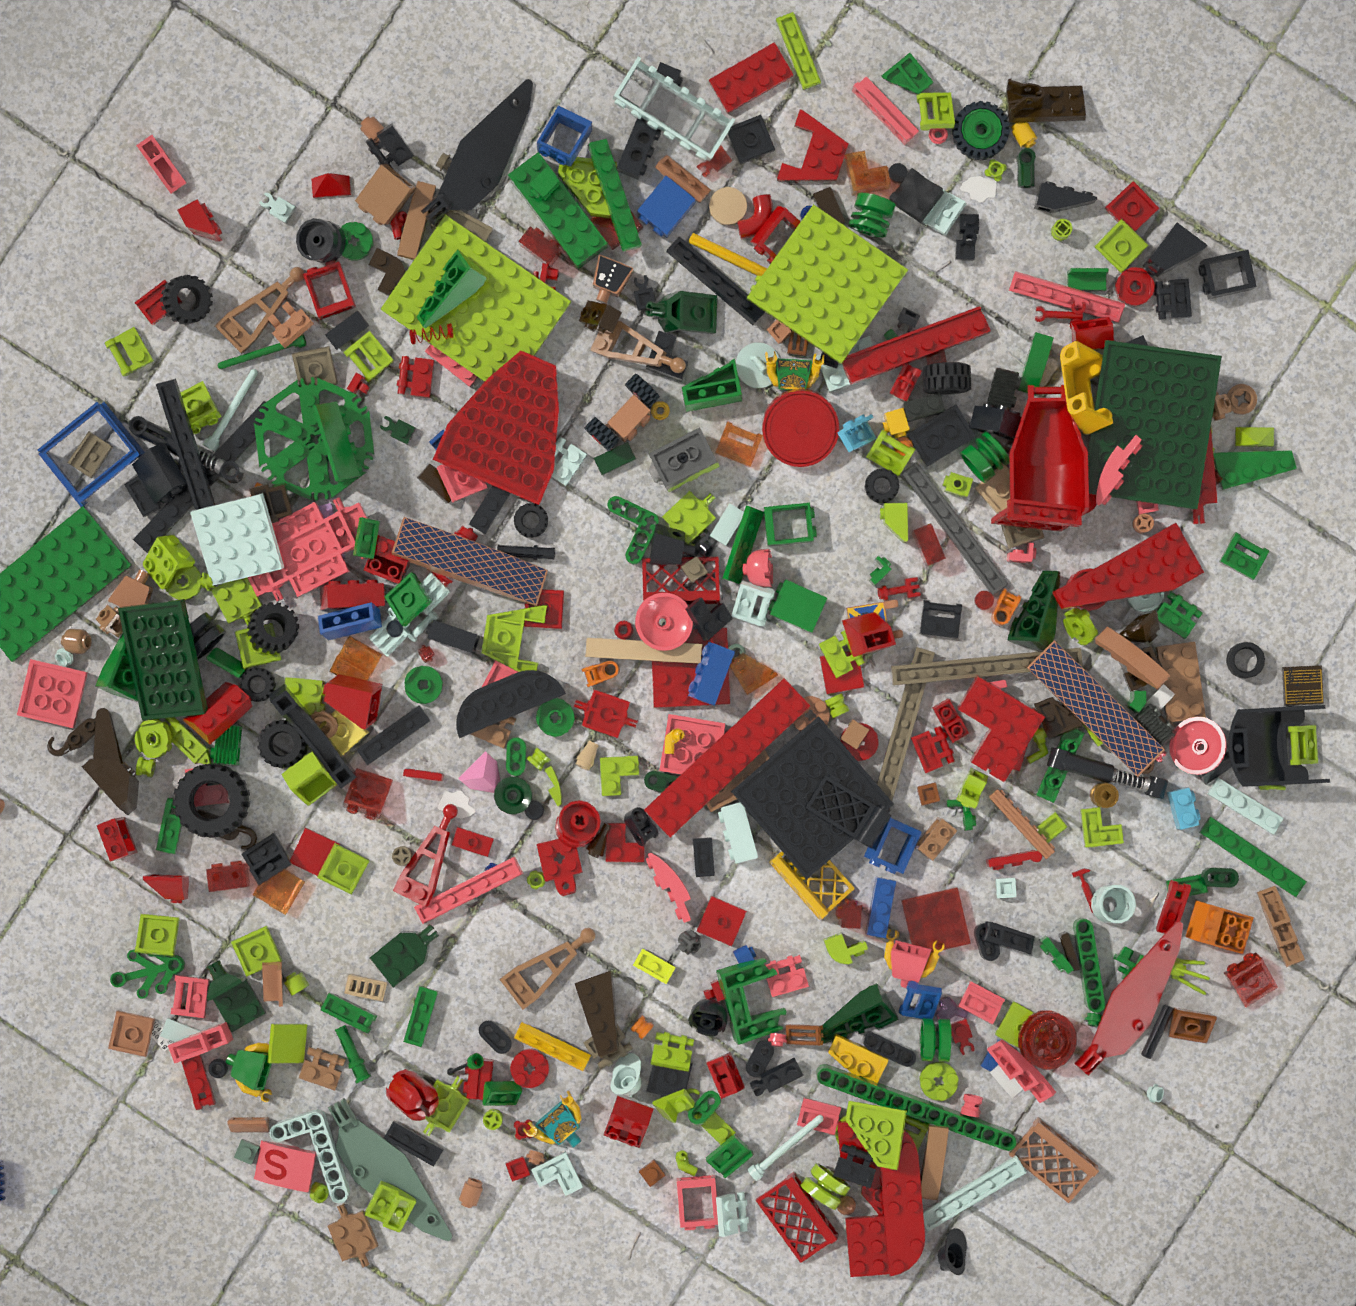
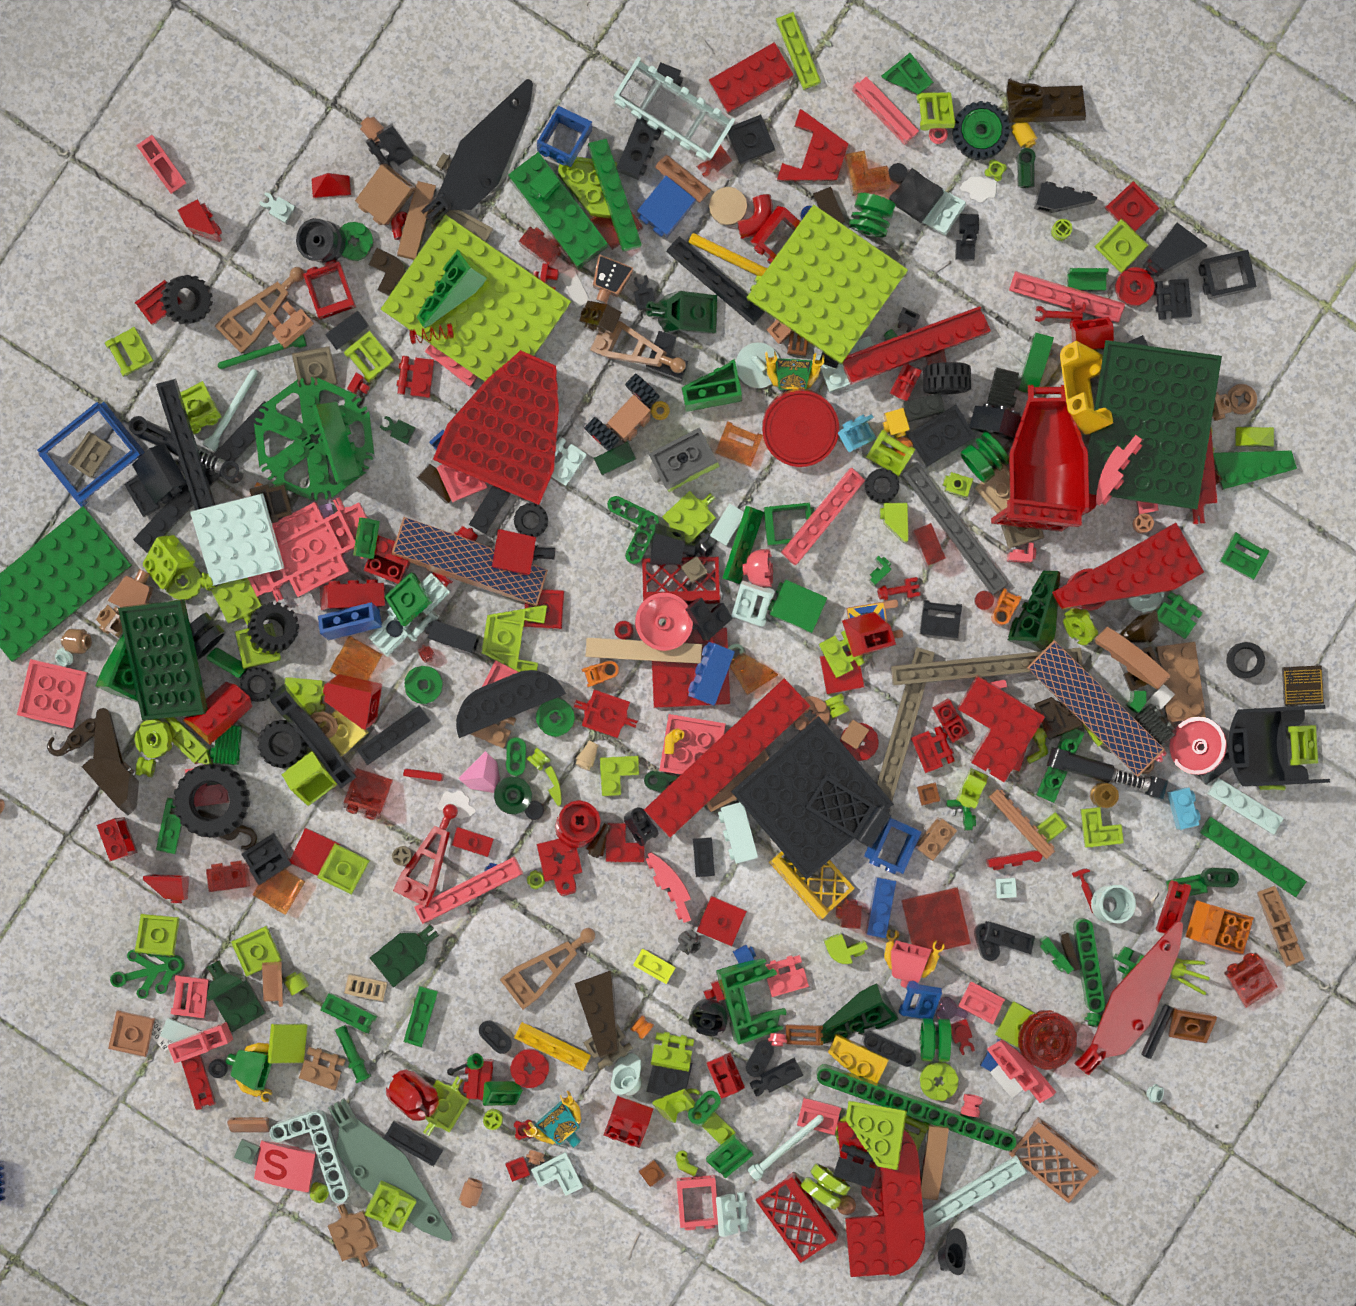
none -> red tile [492,529,536,575]
none -> white sticker [560,268,590,308]
none -> coral tile [781,468,866,565]

